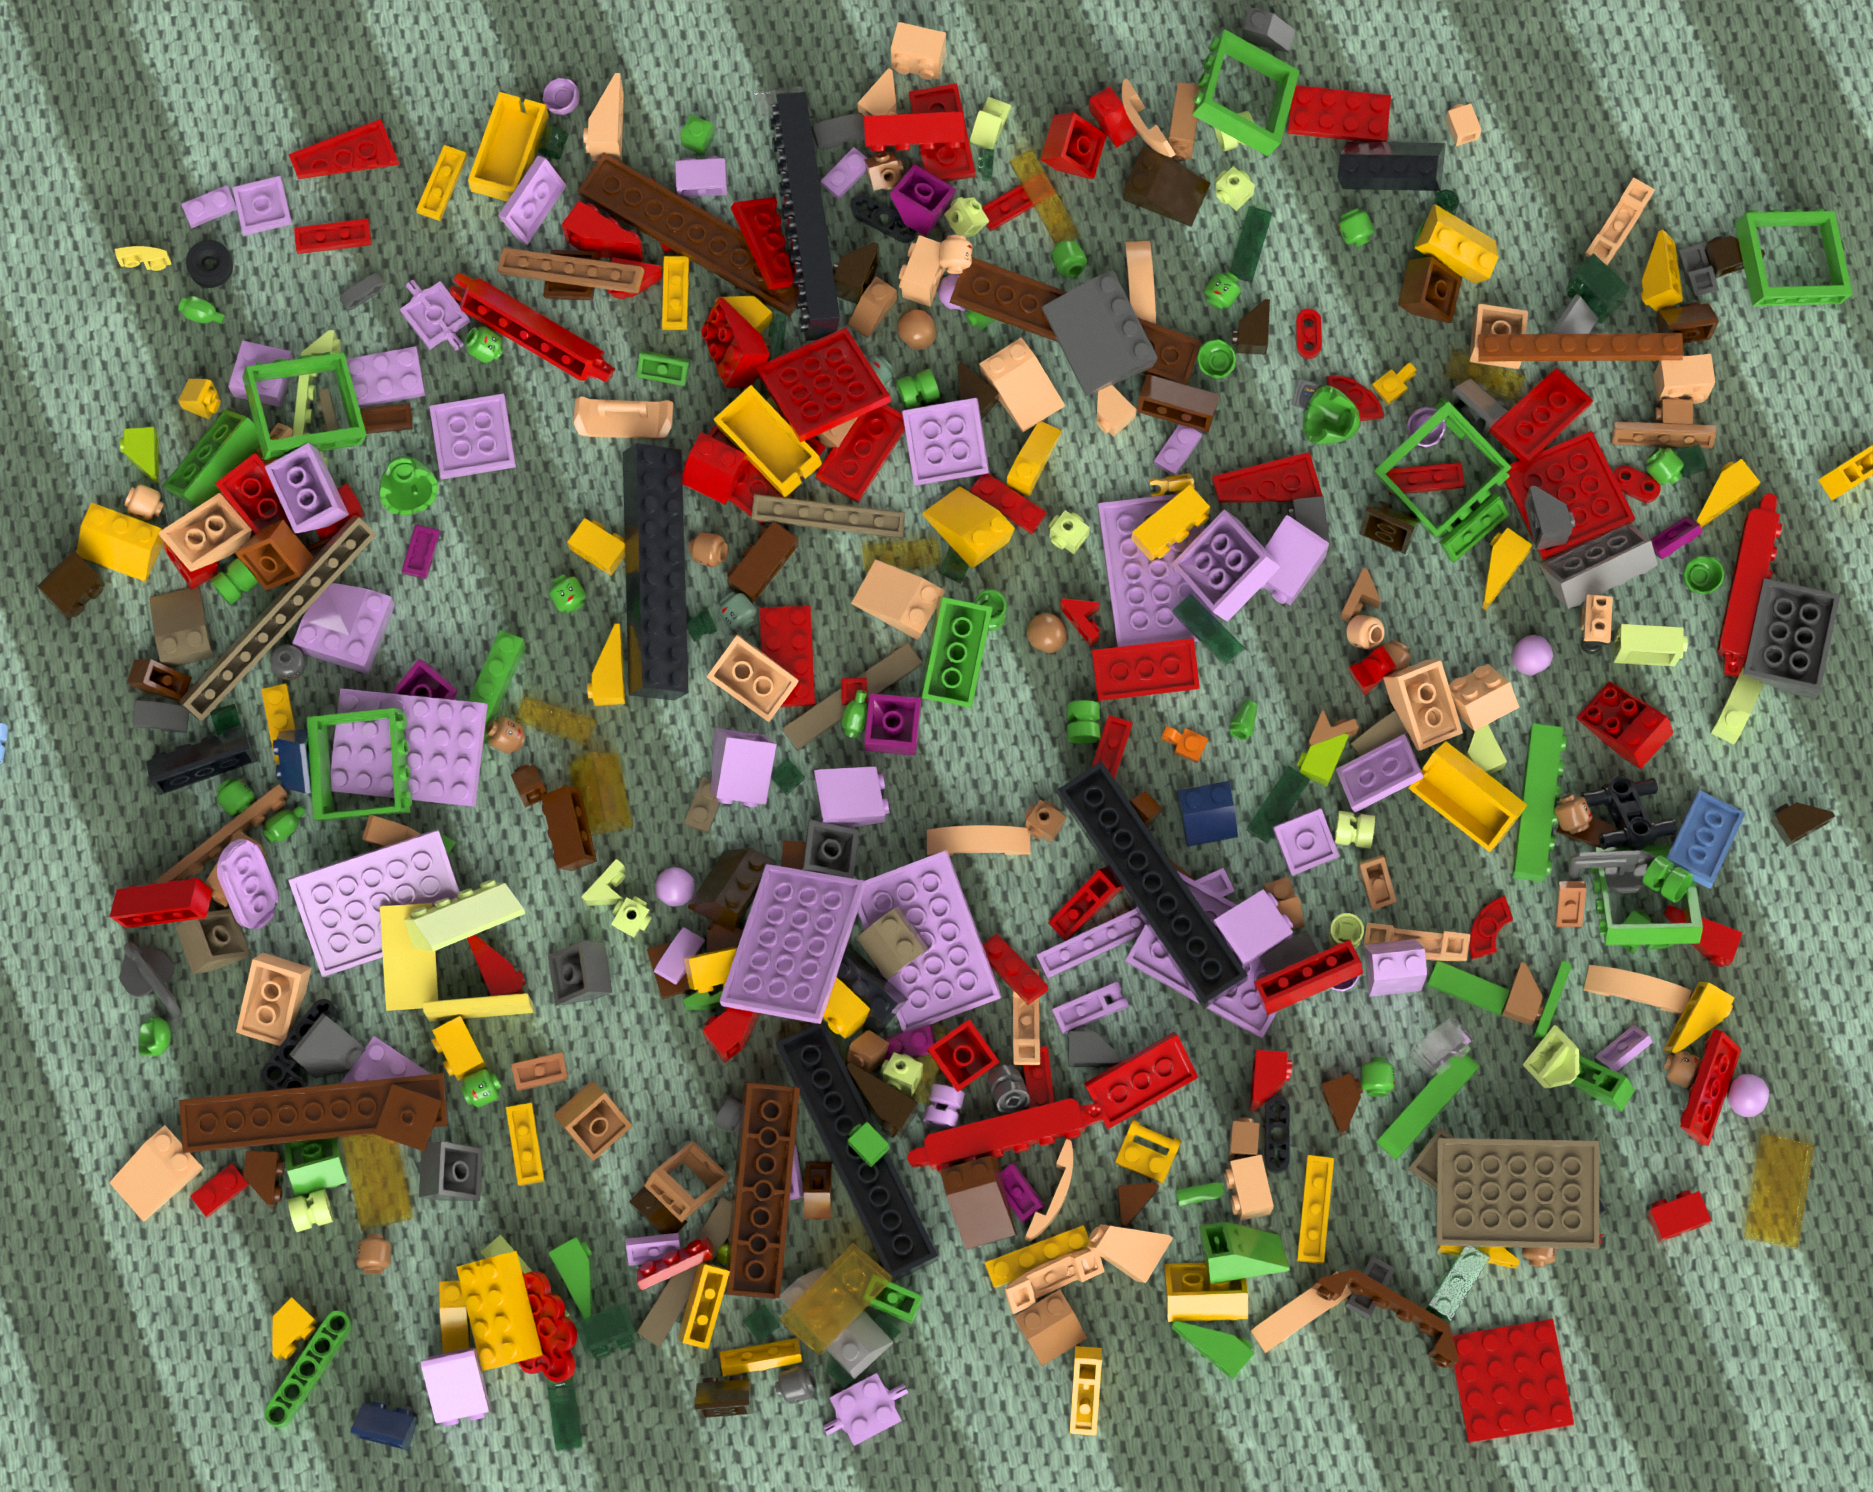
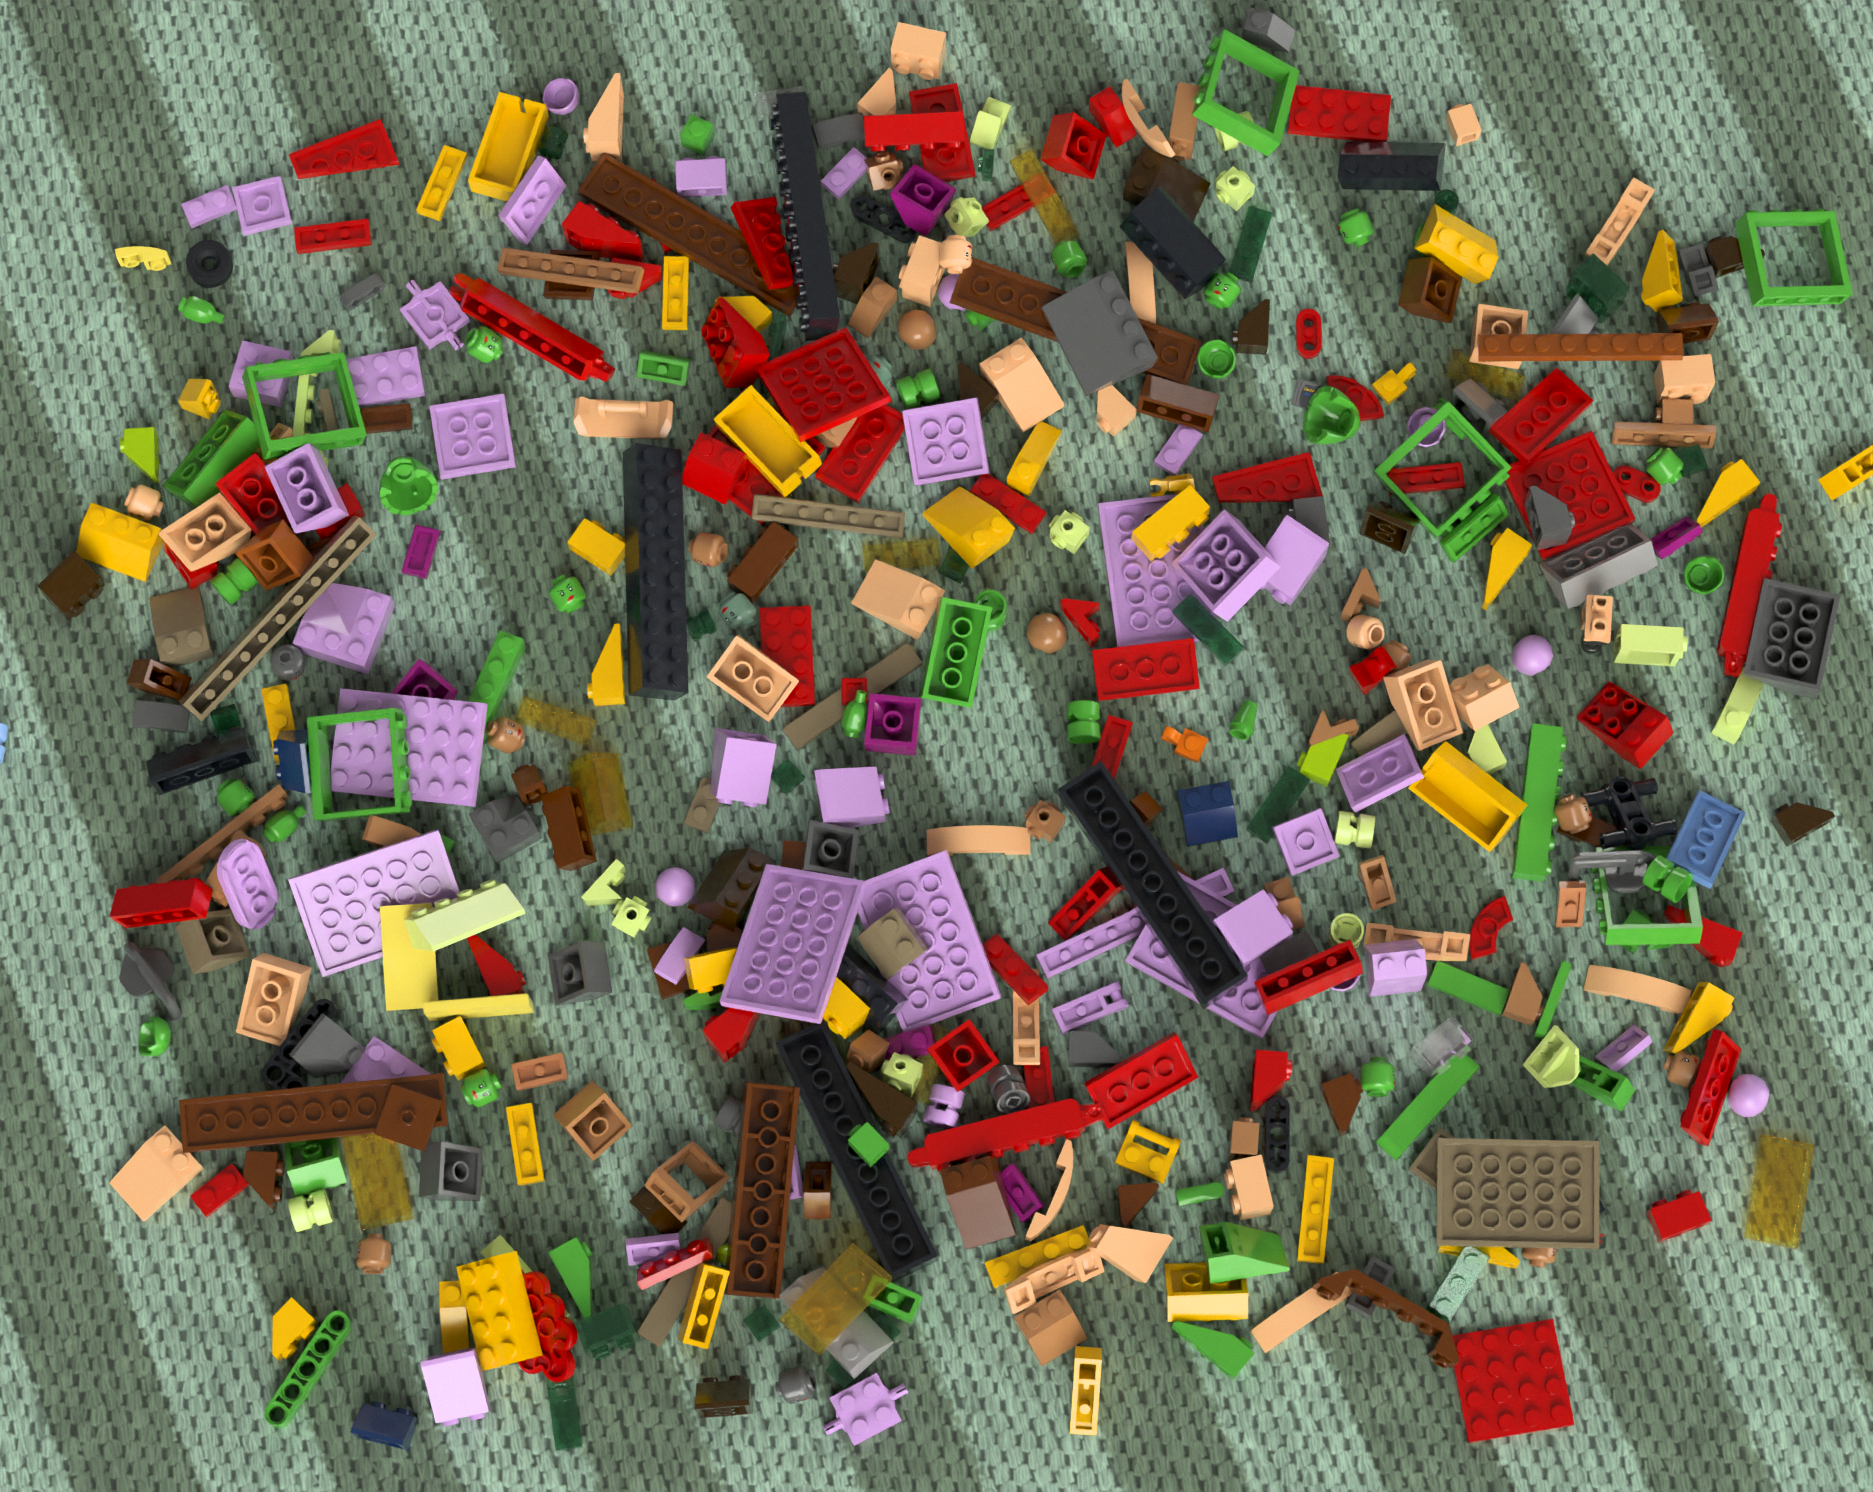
yellow plate [720,1338,802,1377] -> none
none -> dark grey slope [469,795,542,864]
none -> black slope [1119,186,1226,299]

